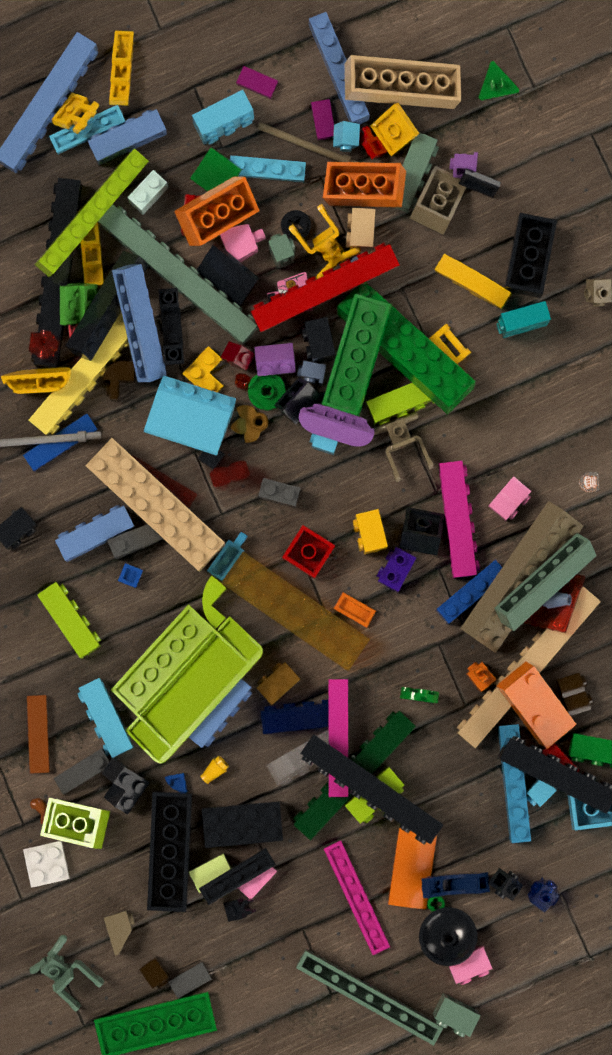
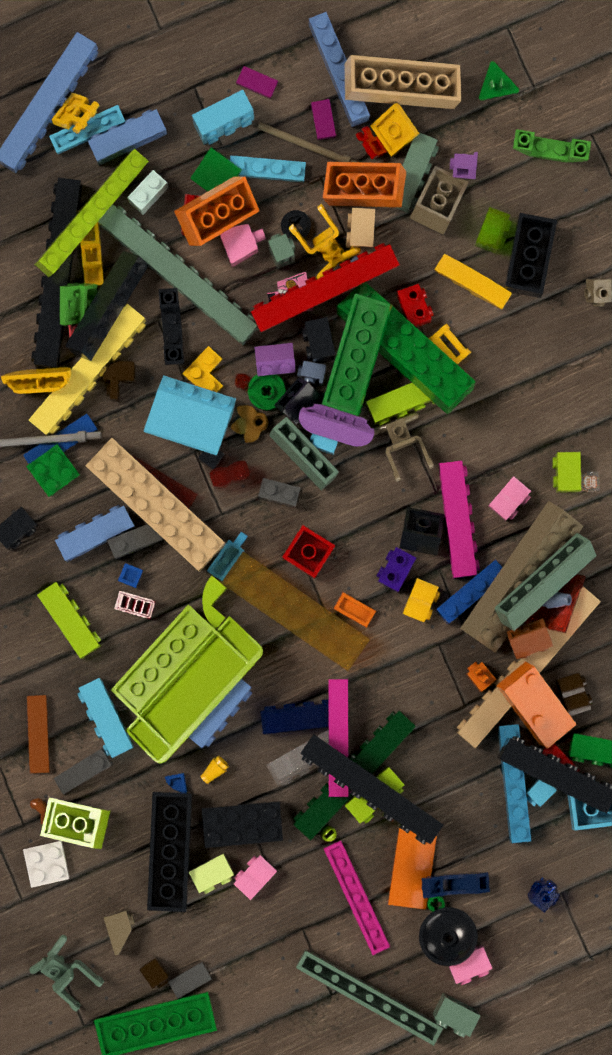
clear red brick [29,330,59,359] -> none
black brick [102,758,150,815] -> none
yellow slope [109,31,134,106] -> none
medium blue brick [112,264,167,382] -> none
black tile [197,242,260,306] -> none
black tile [199,848,276,905] -> none
dark red brick [220,341,255,371] -> none
black plate [223,898,256,922] -> none
pearl gold brick [257,662,301,705] -> none
medium azure brick [333,121,360,152] -> none
yellow brick [353,509,388,555] -> none
green plate [400,687,439,703] -> none
black tile [458,168,501,198] -> none
black brick [488,868,523,901] -> none
teal brick [496,301,551,338] -> none
none -> green plate [26,444,80,497]
none -> slope [114,591,157,620]
none -> sand green brick [269,417,339,491]
none -> lime hinge [321,826,337,842]
none -> red brick [396,284,433,327]
none -> yellow brick [402,578,440,623]
none -> clear neon green brick [475,207,512,254]
none -> dark orange brick [507,618,553,659]
none -> bright green slope [513,129,591,162]
none -> lime brick [552,452,581,492]

